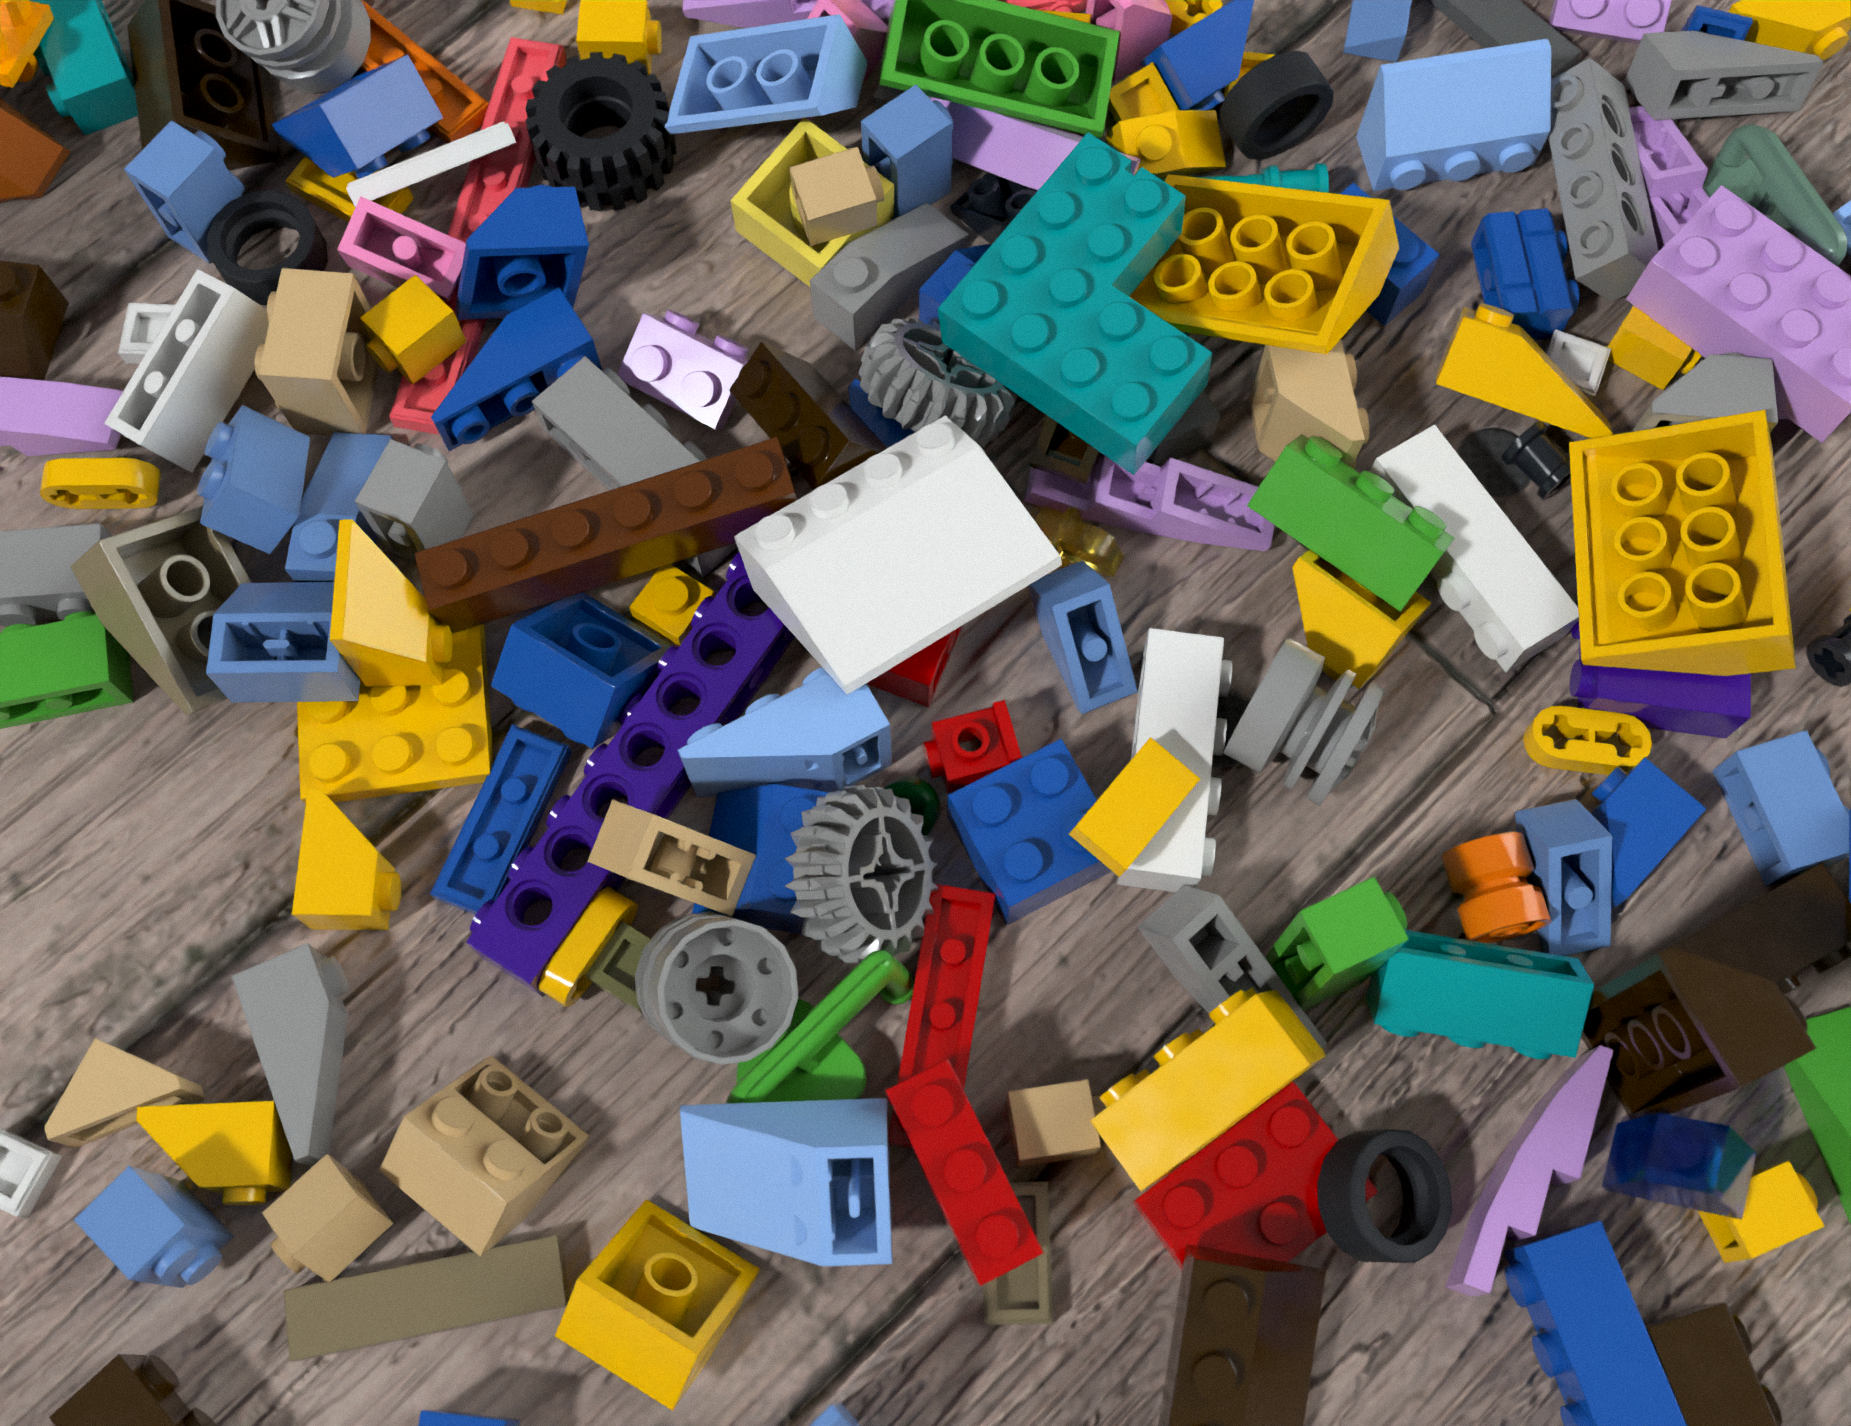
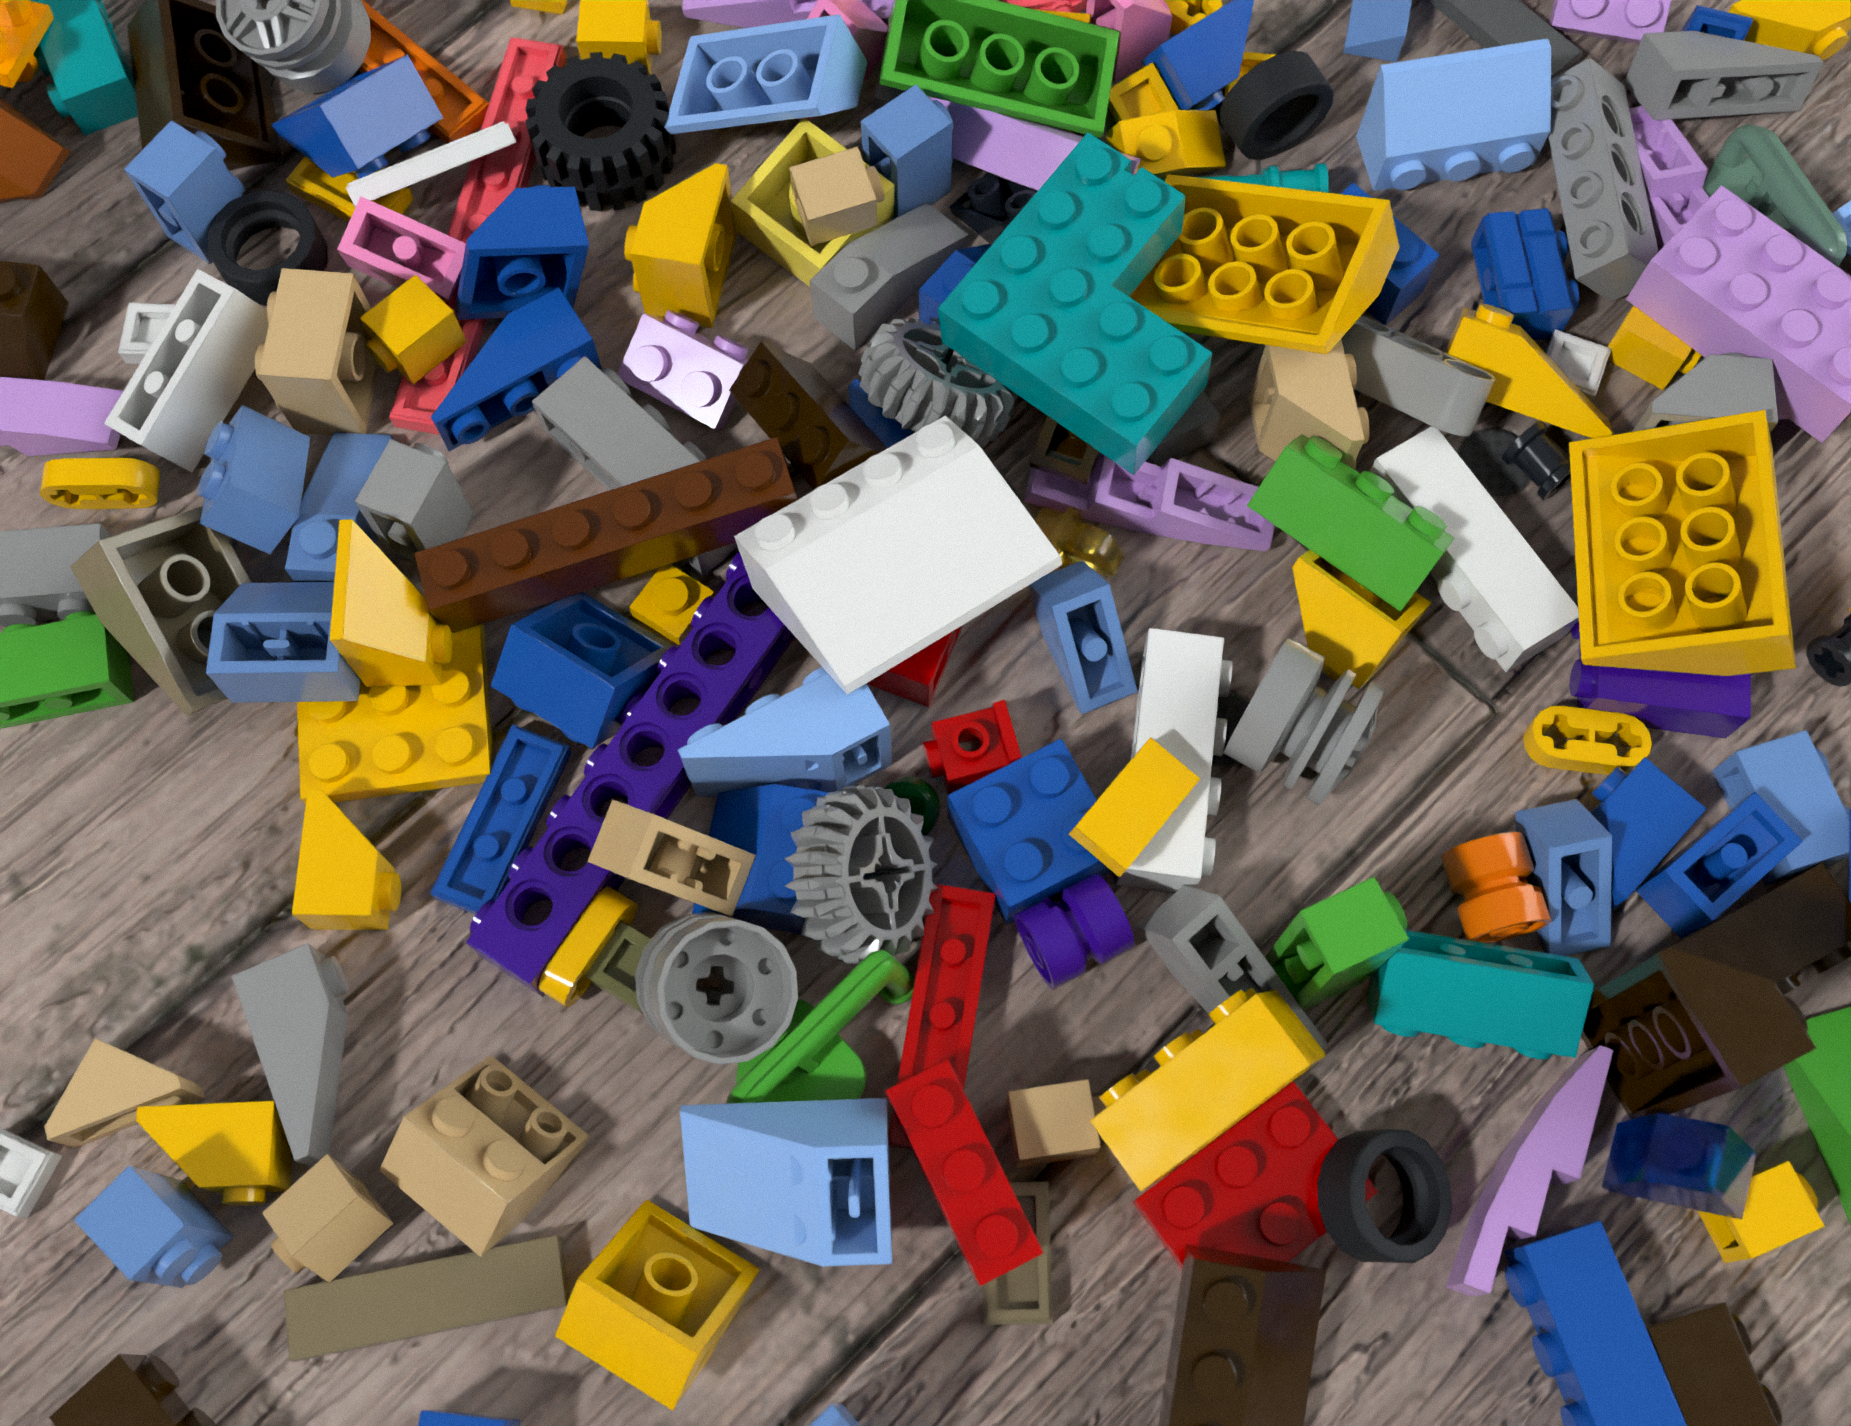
none -> yellow slope [624,163,738,328]
none -> dark purple wheel [1014,873,1135,990]
none -> light grey beam [1341,316,1496,437]
none -> blue slope [1636,792,1803,939]

